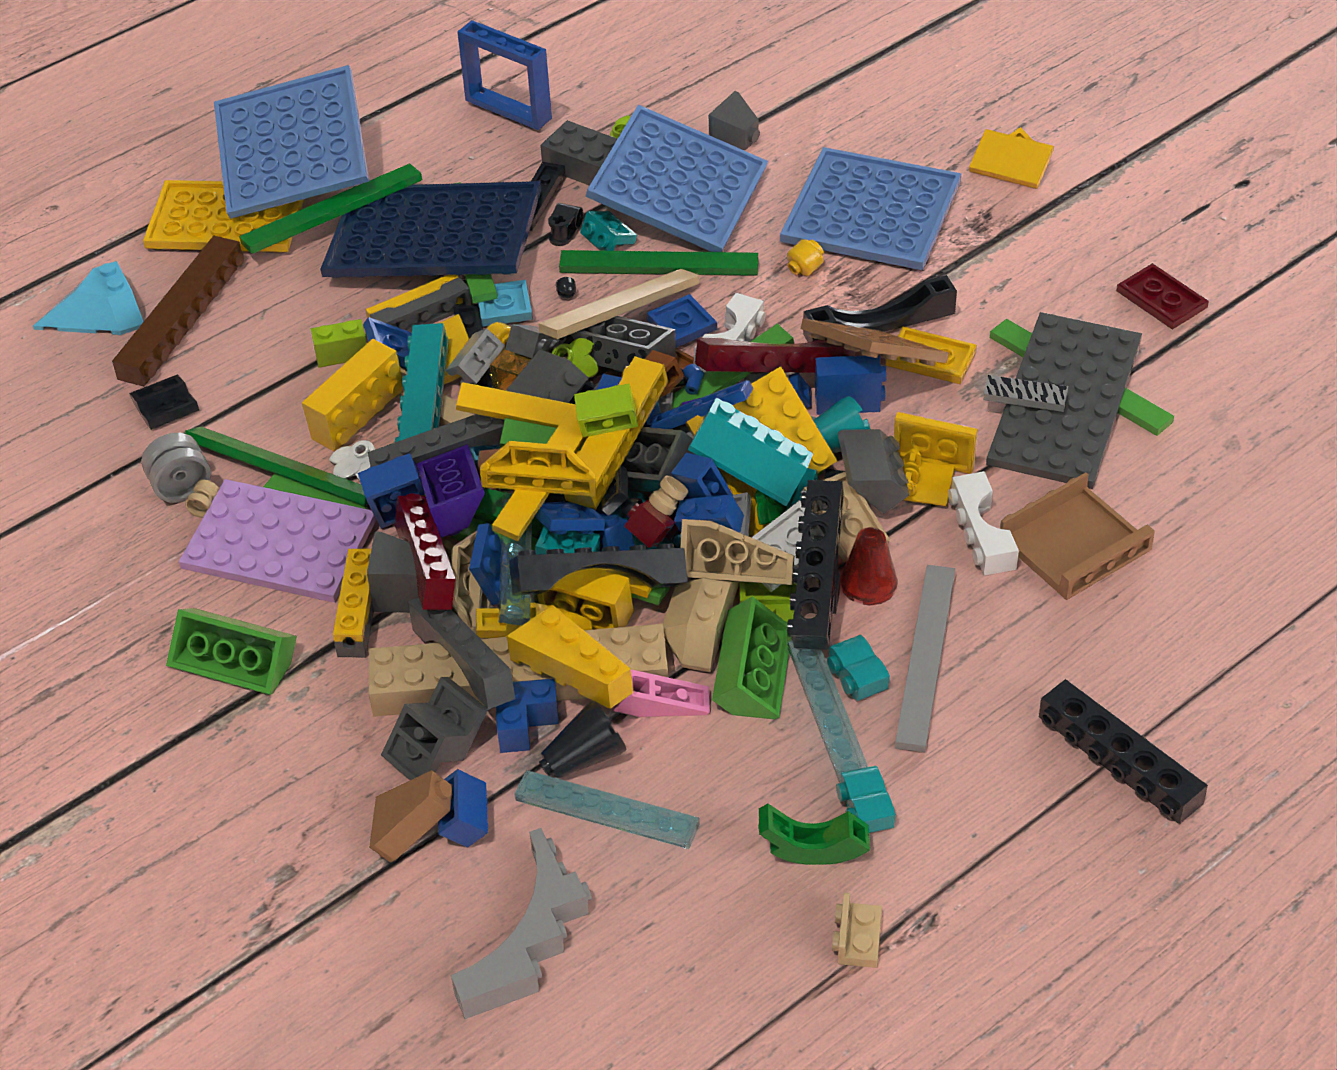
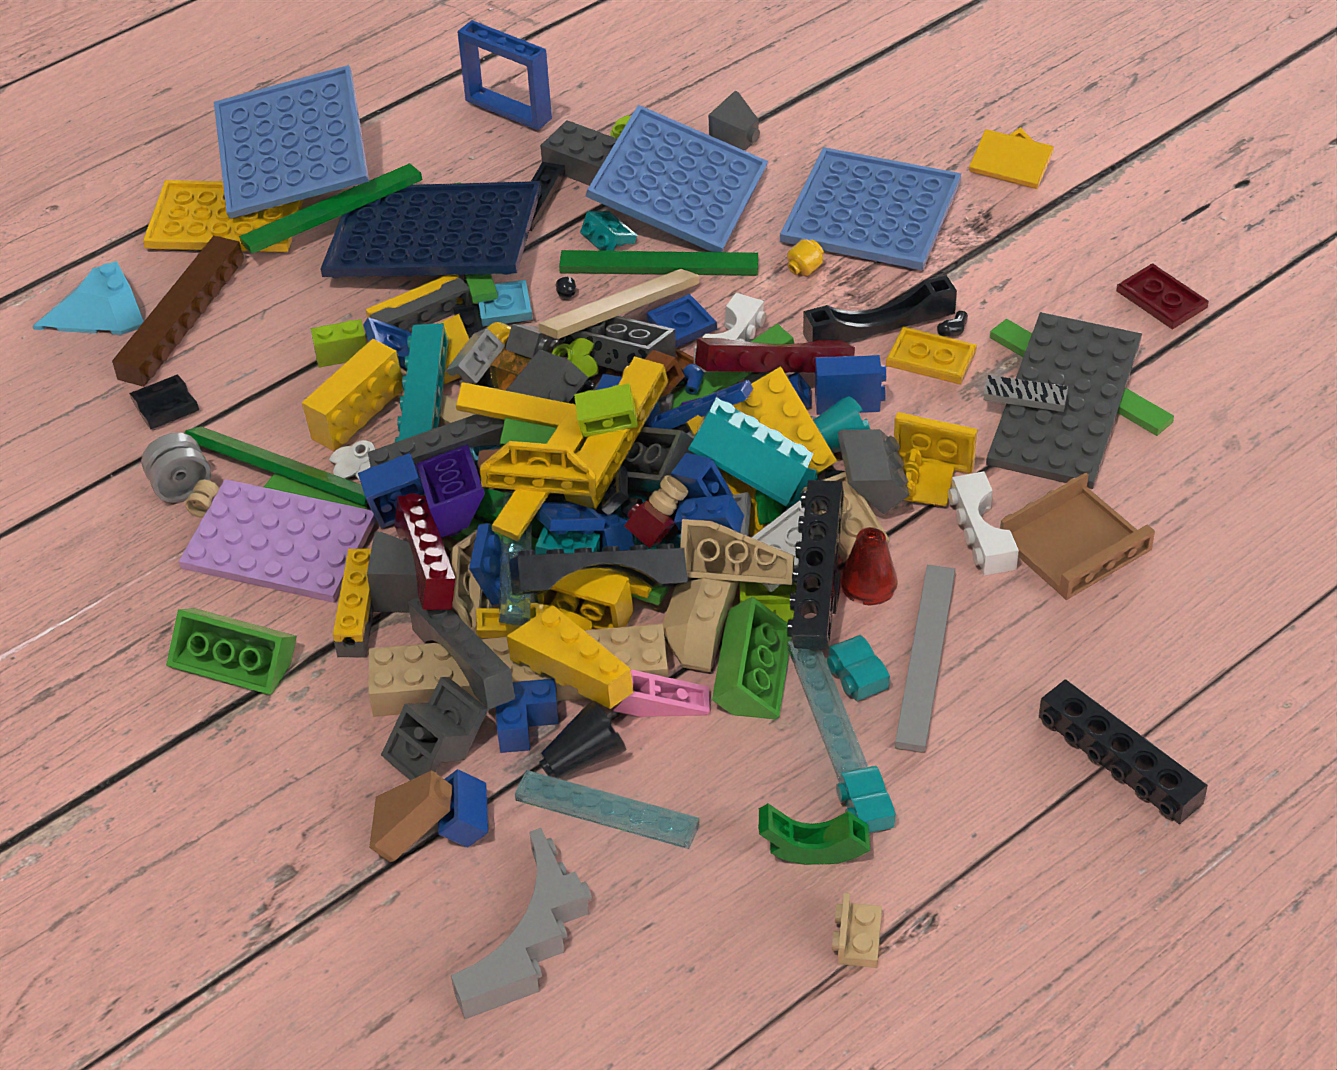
black piece [548,203,583,246] -> none
medium nougat plate [800,319,949,366] -> none
none -> black arm [937,311,968,337]

